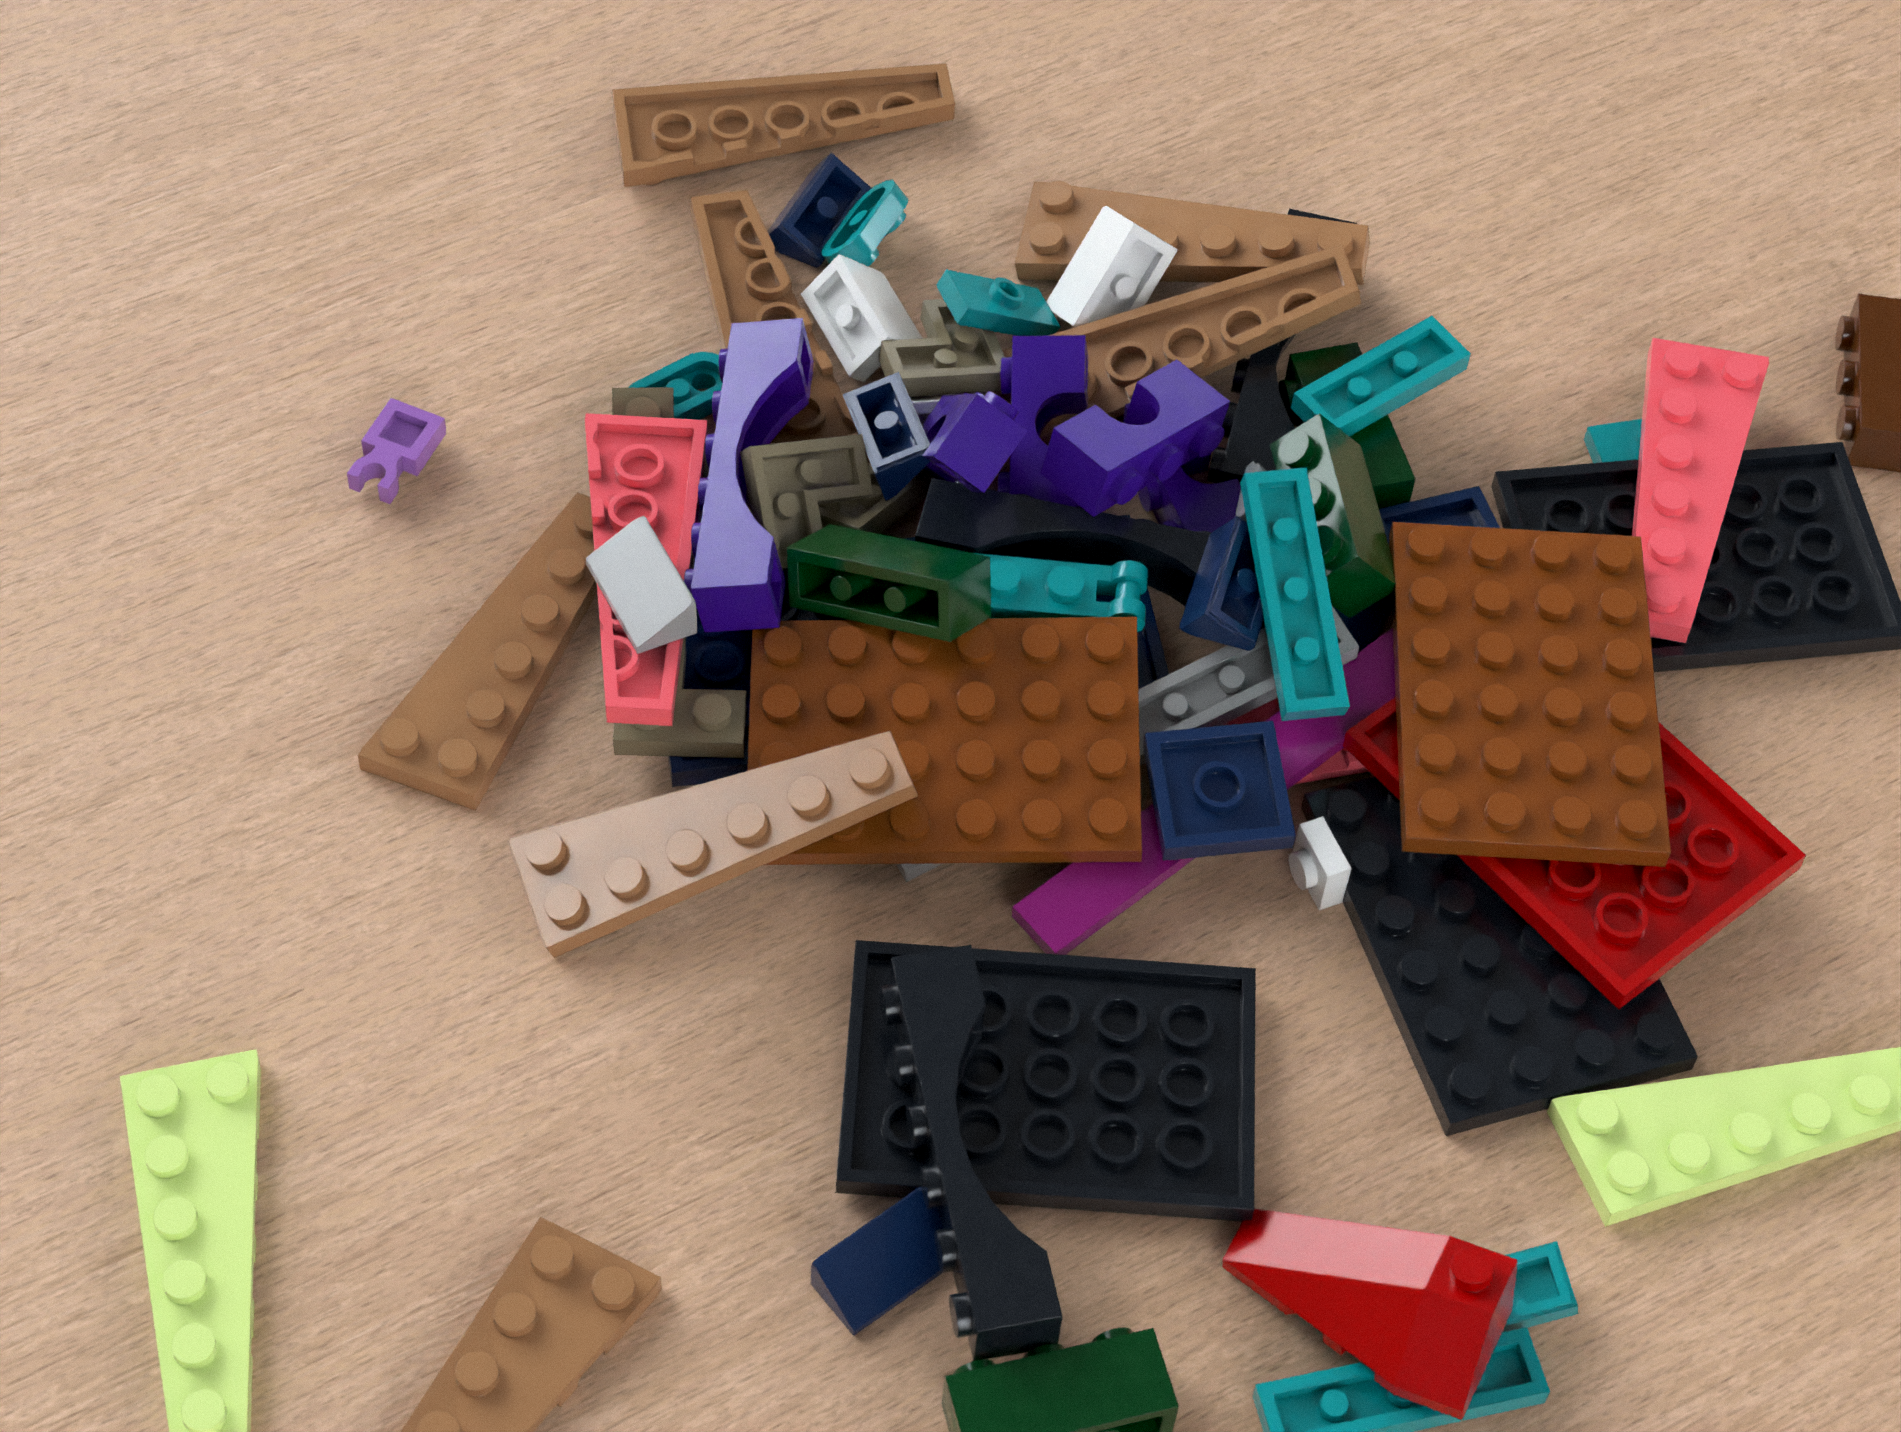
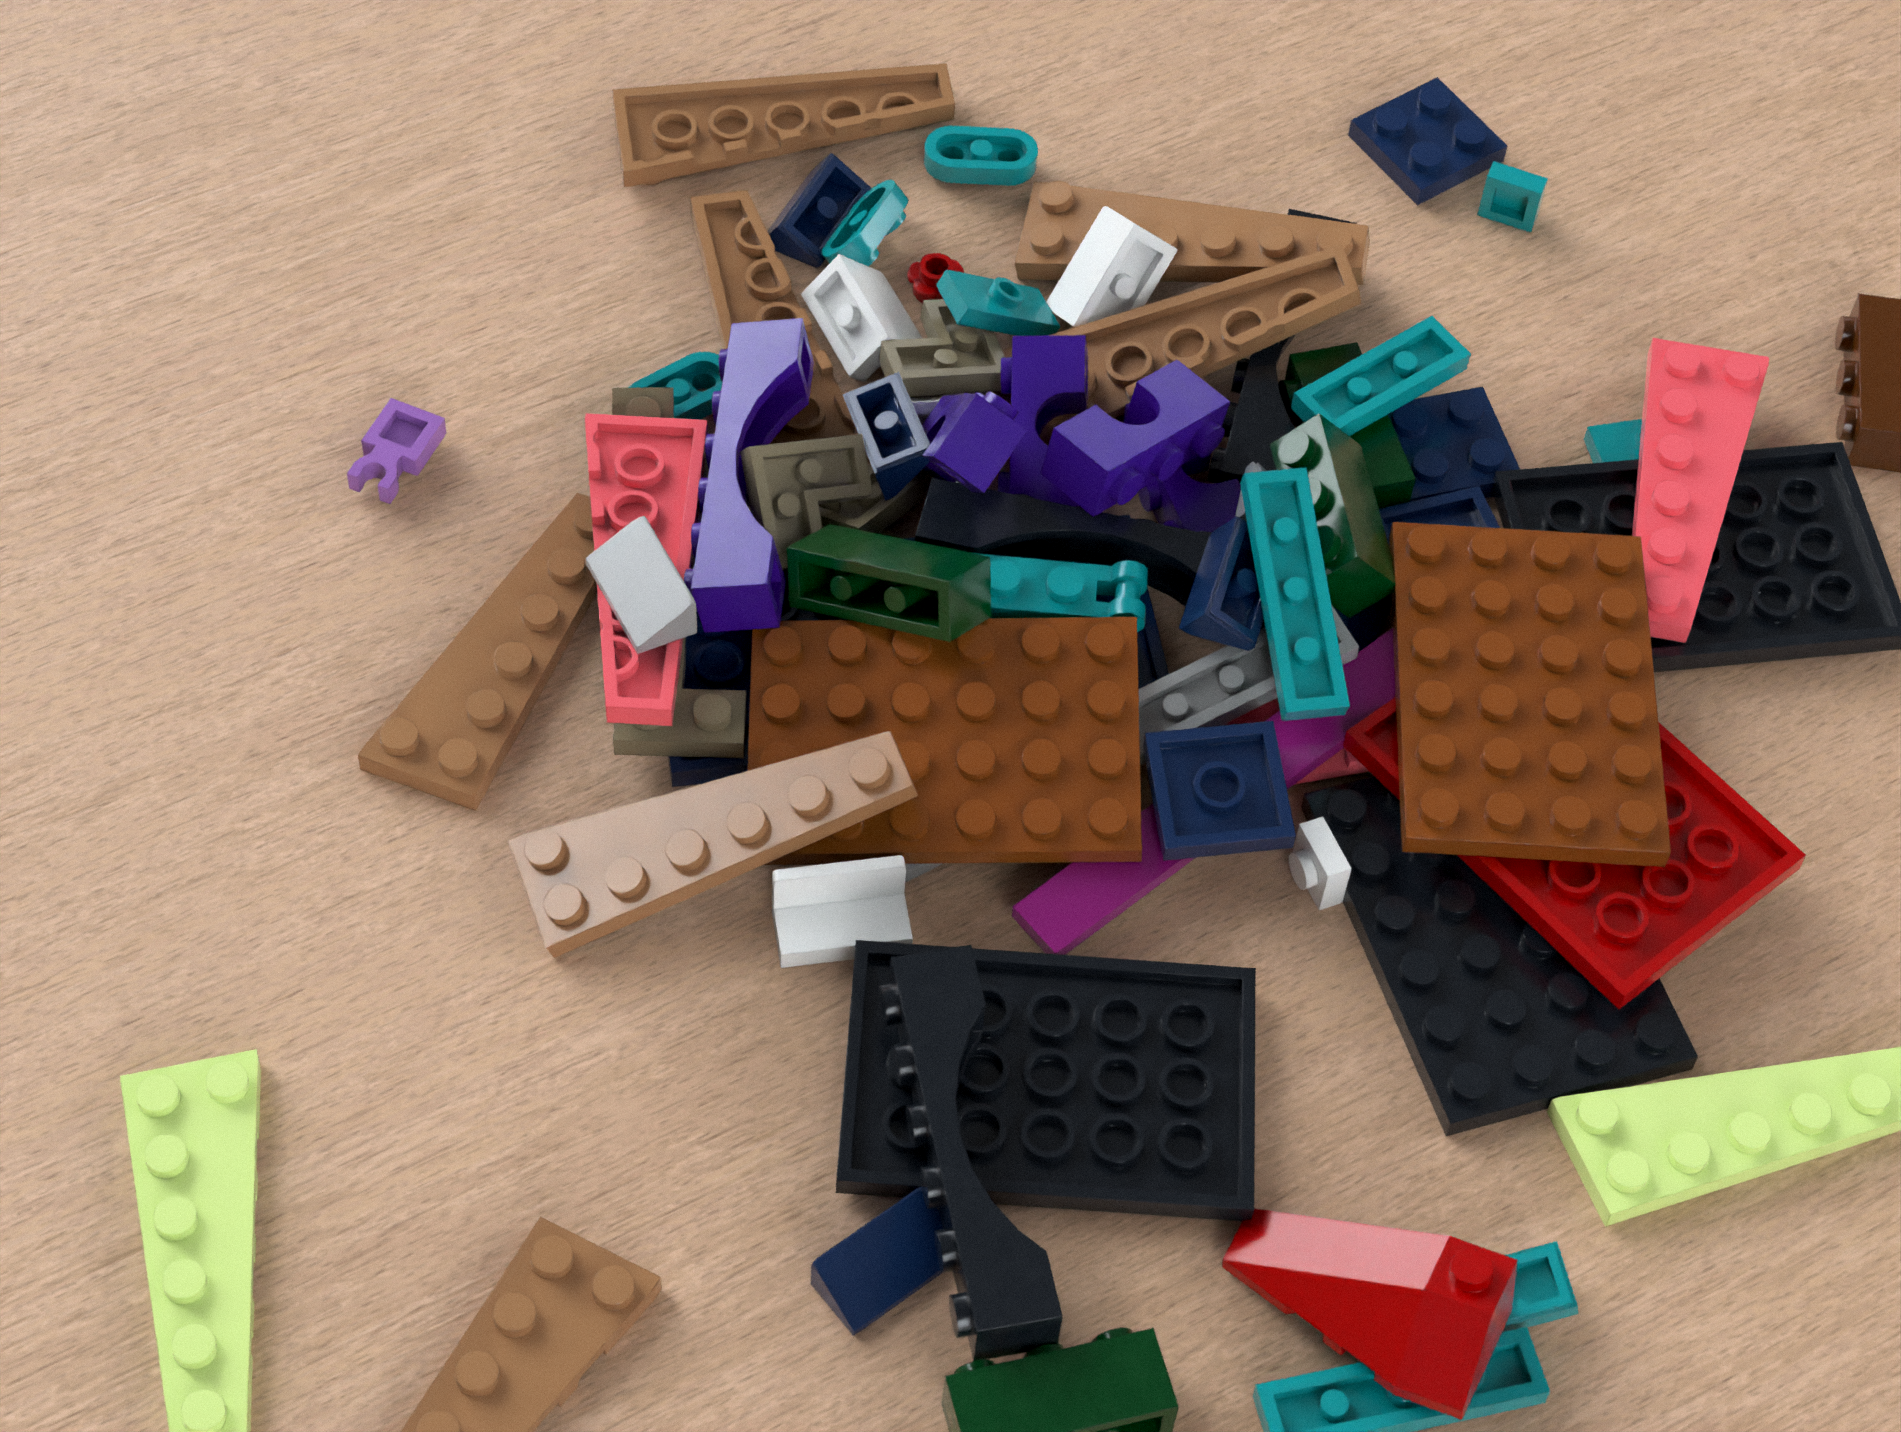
none -> white panel [772,855,913,968]
none -> red plate [907,253,965,304]
none -> teal plate [924,126,1038,186]
none -> dark blue plate [1348,77,1508,205]
none -> dark blue plate [1388,387,1520,502]
none -> teal plate [1477,161,1548,233]

